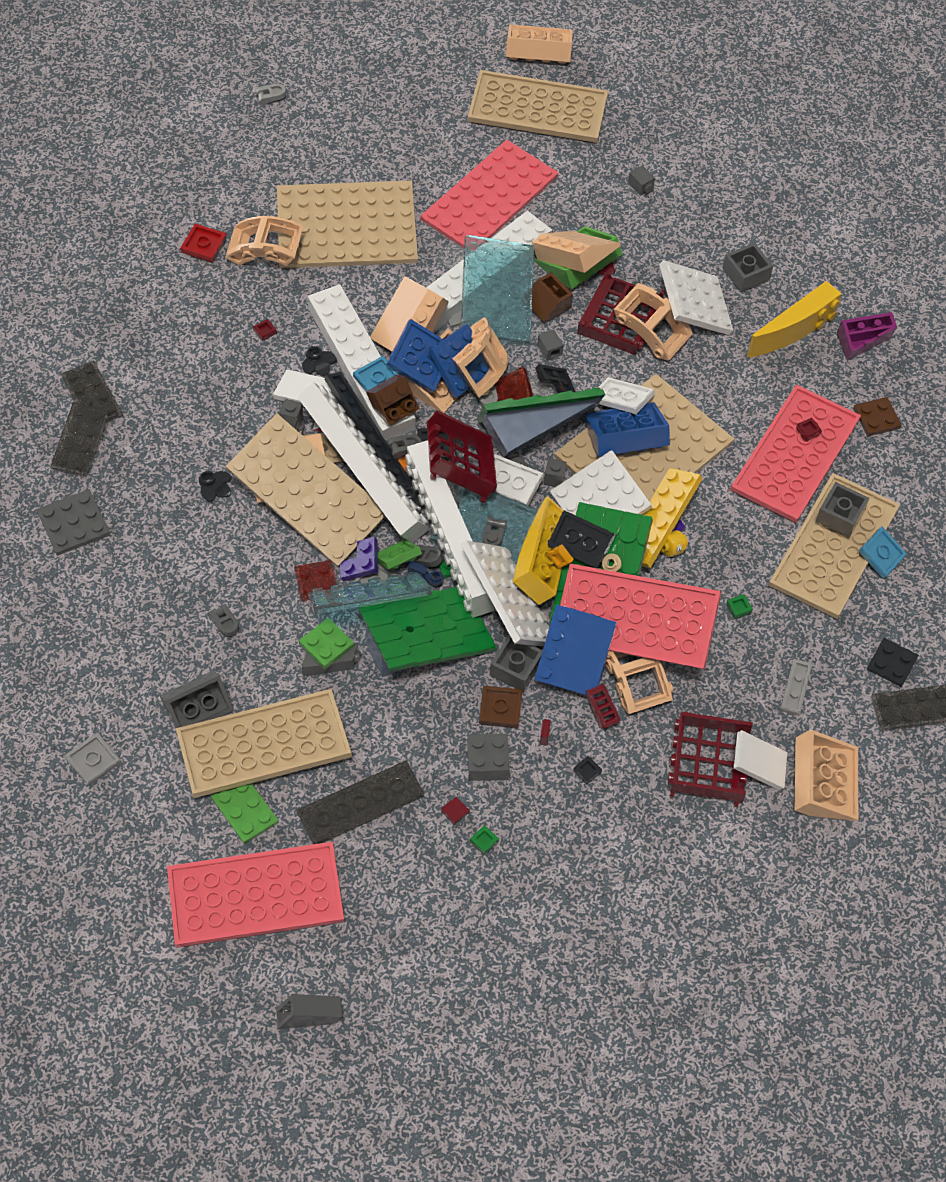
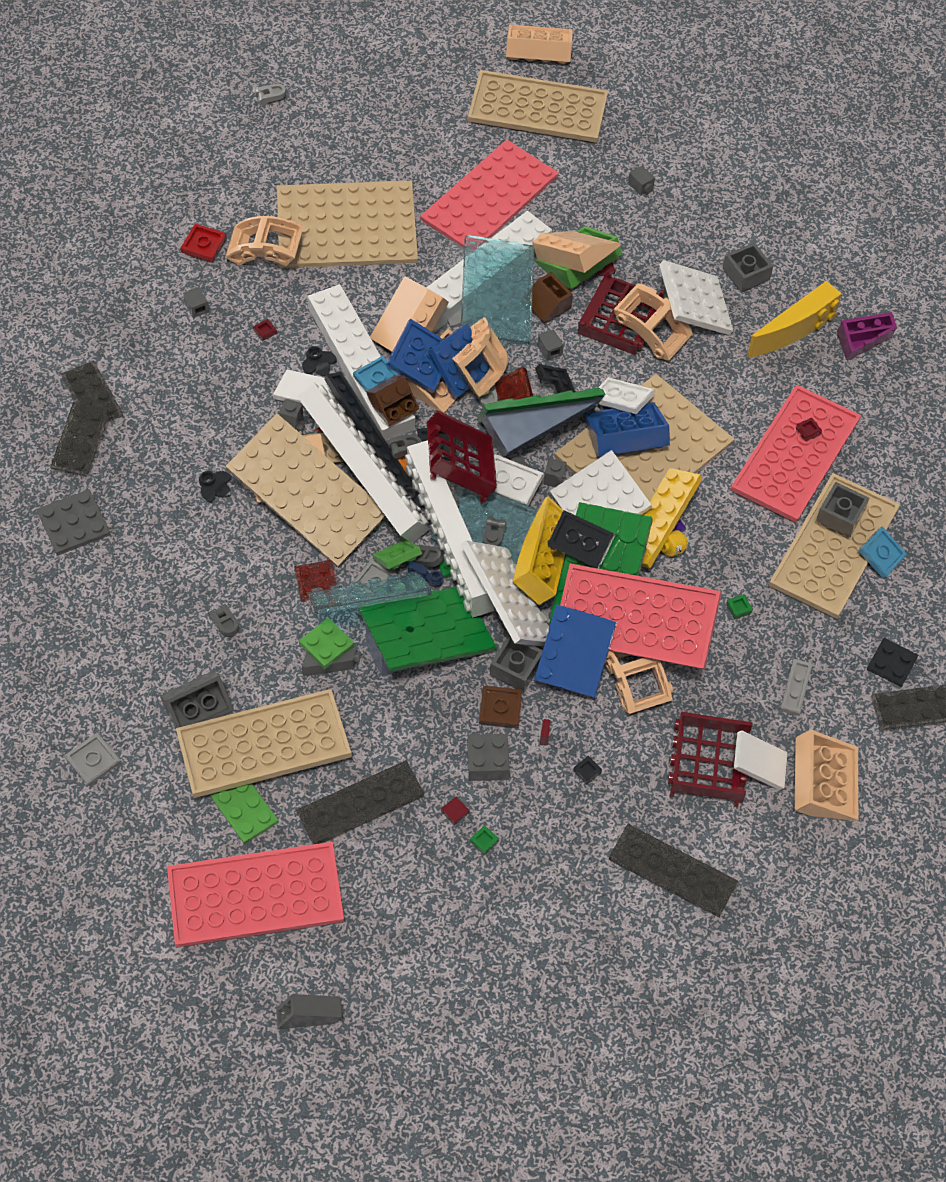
plate [340,537,378,581] -> none
light orange tile [547,545,574,569] -> none
dark red slope [585,684,621,728] -> none
tan plate [602,554,622,572] -> none
reddish brown plate [853,397,902,437] -> none
none -> dark grey brick [183,287,209,318]
none -> clear smoke plate [608,824,738,918]

